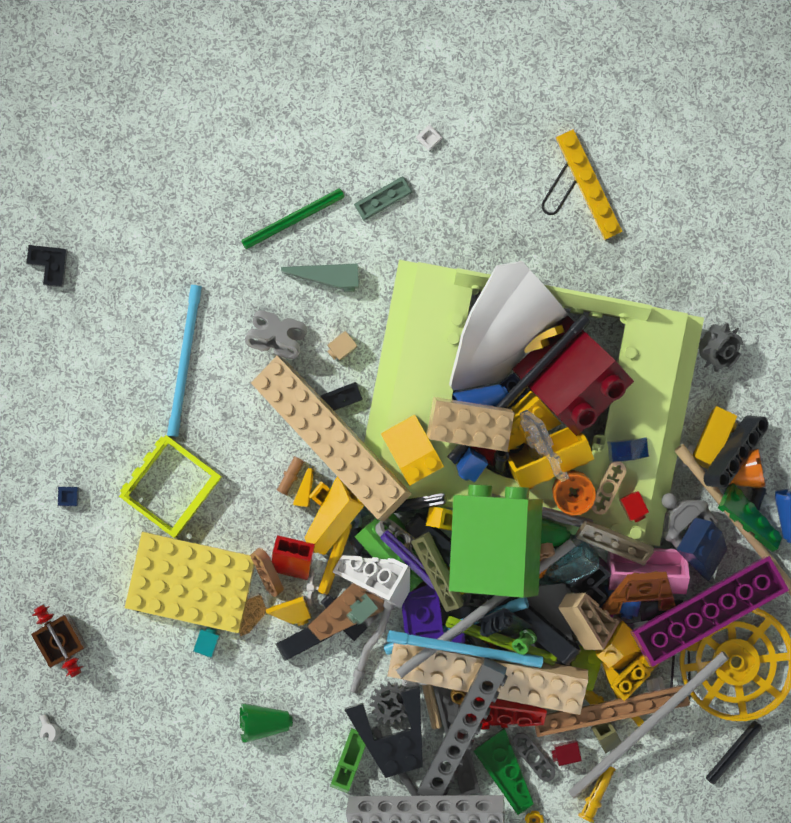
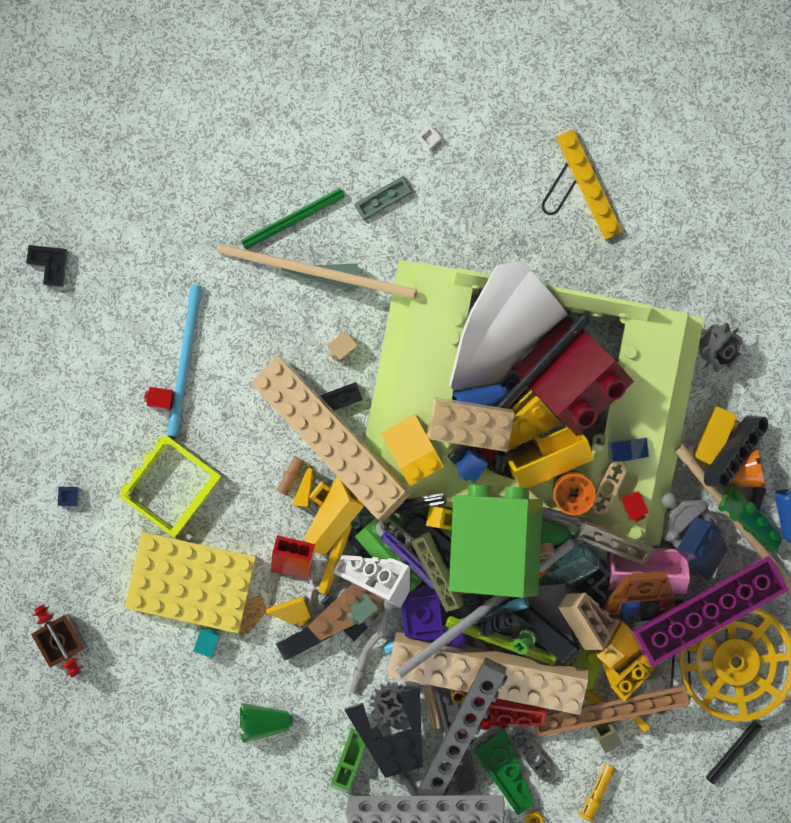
white piece [39,714,61,742] -> none
light grey piece [245,310,307,359] -> none
medium nougat beam [250,548,284,597] -> none
medium azure piece [387,630,543,668] -> none
clear wing [520,410,569,482] -> none
yellow slope [524,325,564,353] -> none
dark red brick [551,740,582,766] -> none
light grey piece [569,651,729,798] -> none
none -> red brick [144,387,174,410]
none -> tan piece [218,244,417,299]

